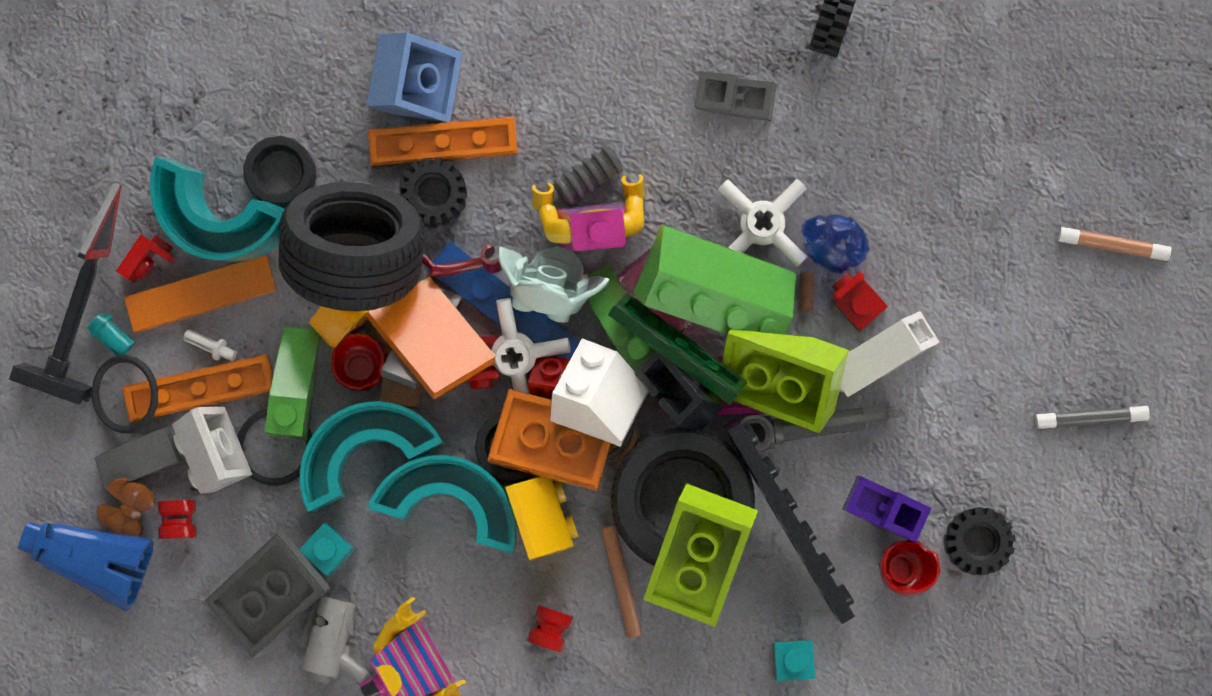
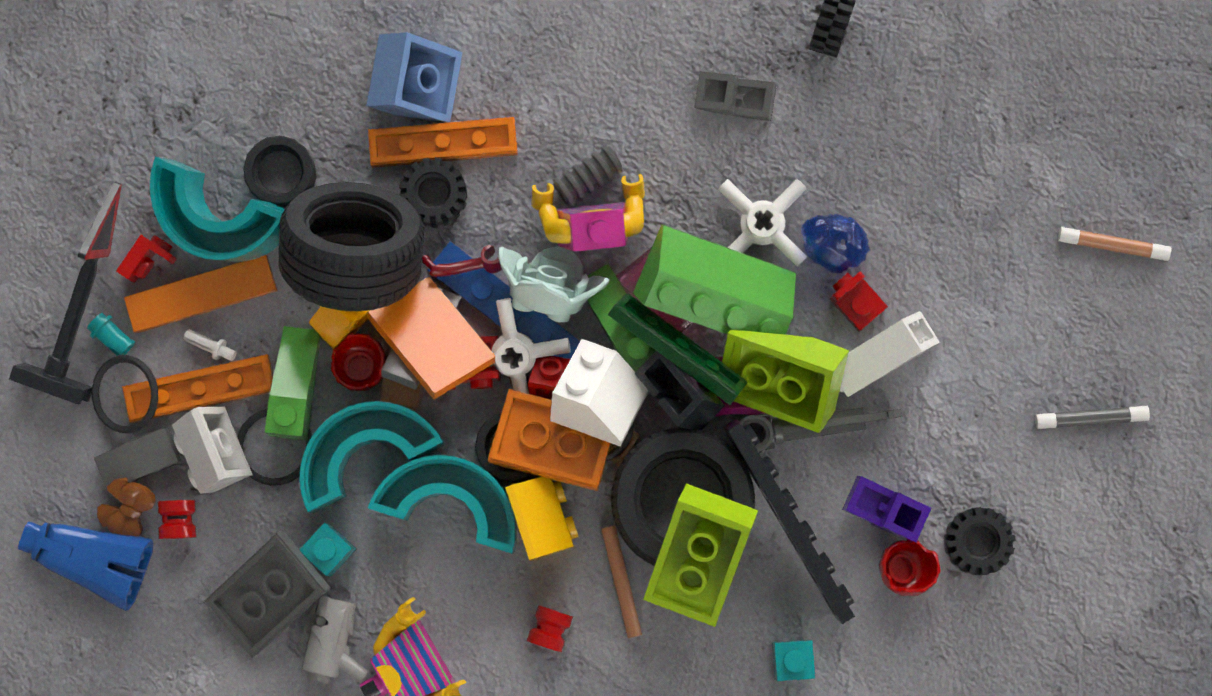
nougat piece [798,260,815,322] -> none

